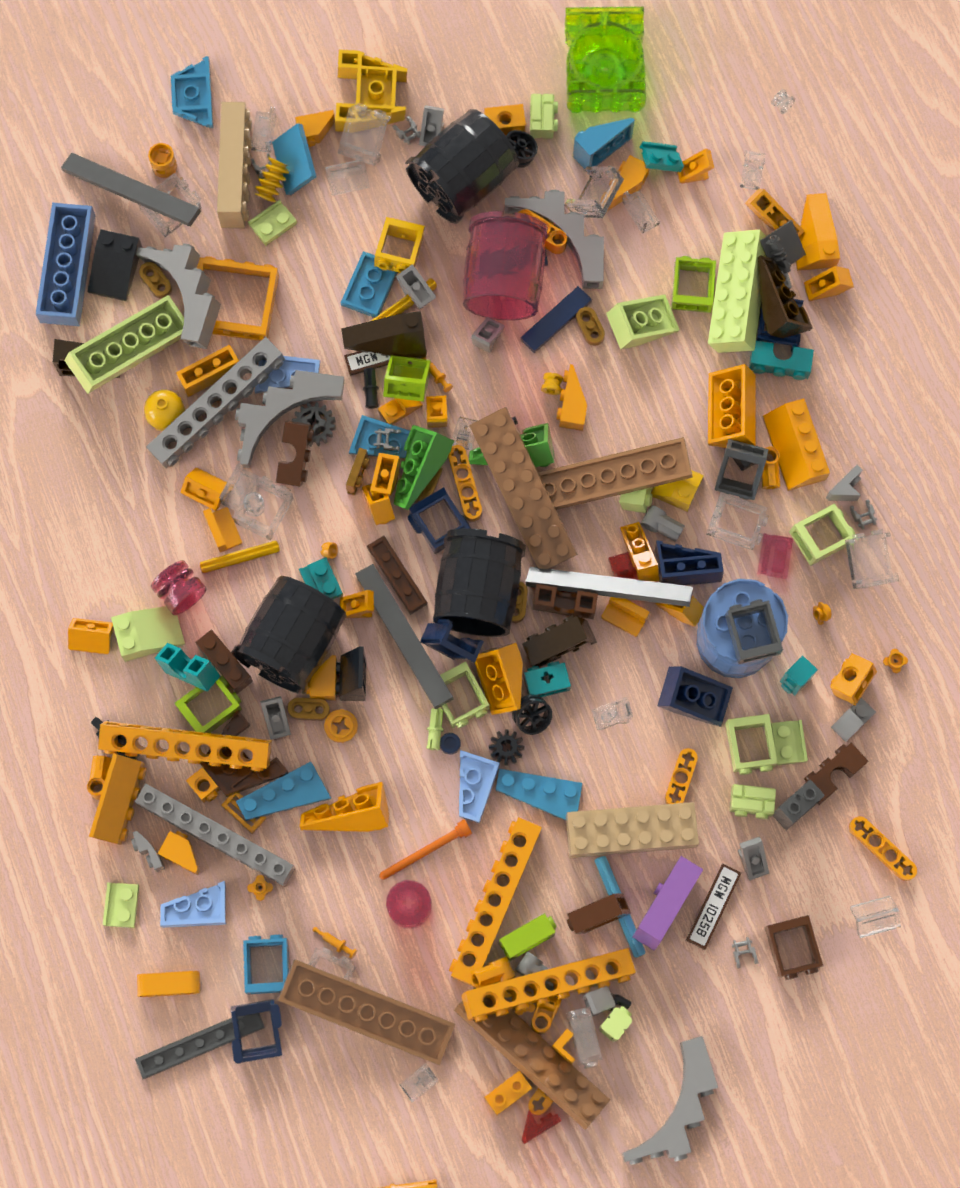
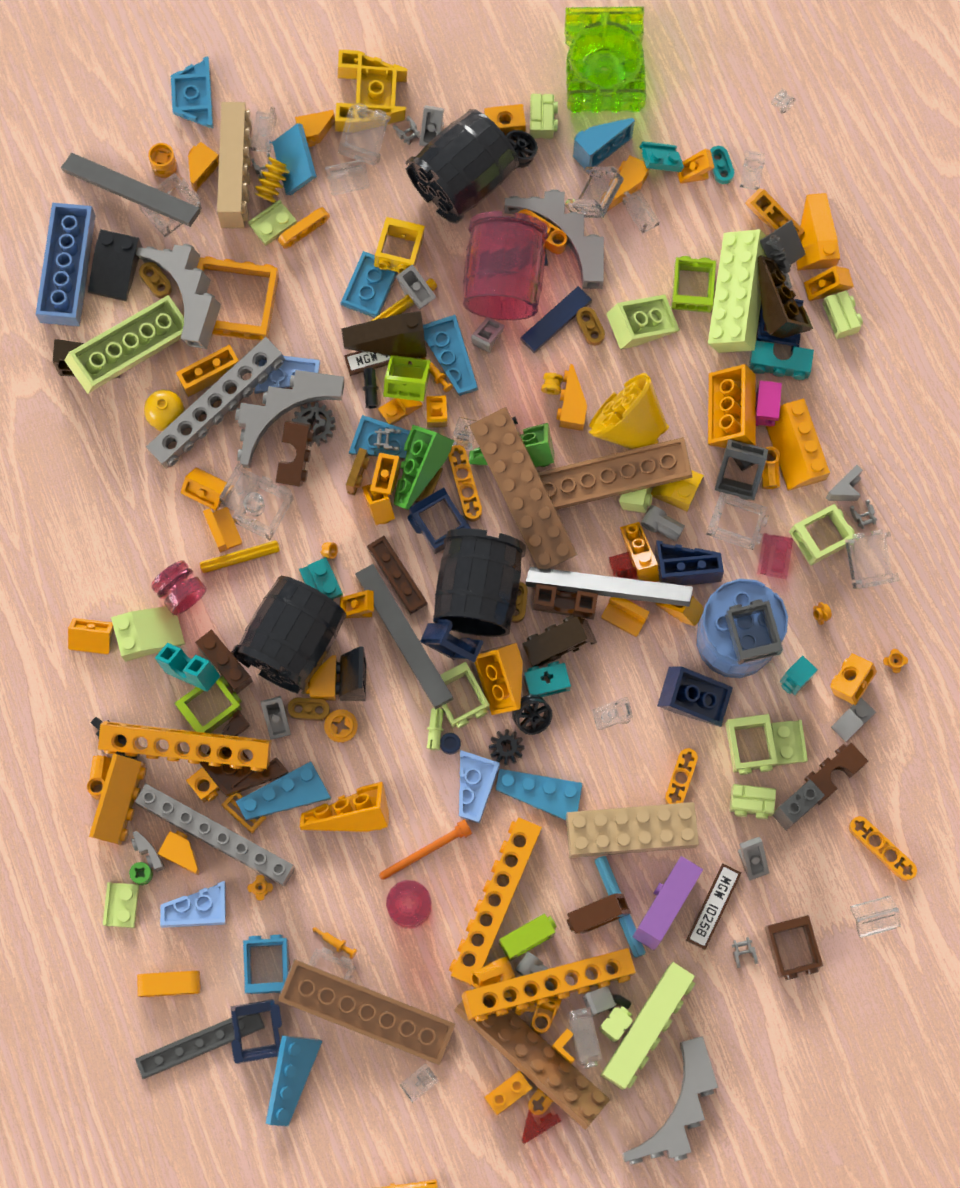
none -> bright green wheel [129,862,153,885]
none -> light orange slope [188,141,219,192]
none -> dark azure wing [266,1036,322,1126]
none -> light orange beam [278,207,330,249]
none -> dark azure wing [423,315,479,396]
none -> yellow cone [588,373,669,449]
none -> yellowish green brick [600,962,695,1090]
none -> teal plate [710,146,734,184]
none -> dark pink hinge [756,381,782,426]
none -> yellowish green brick [822,290,863,339]

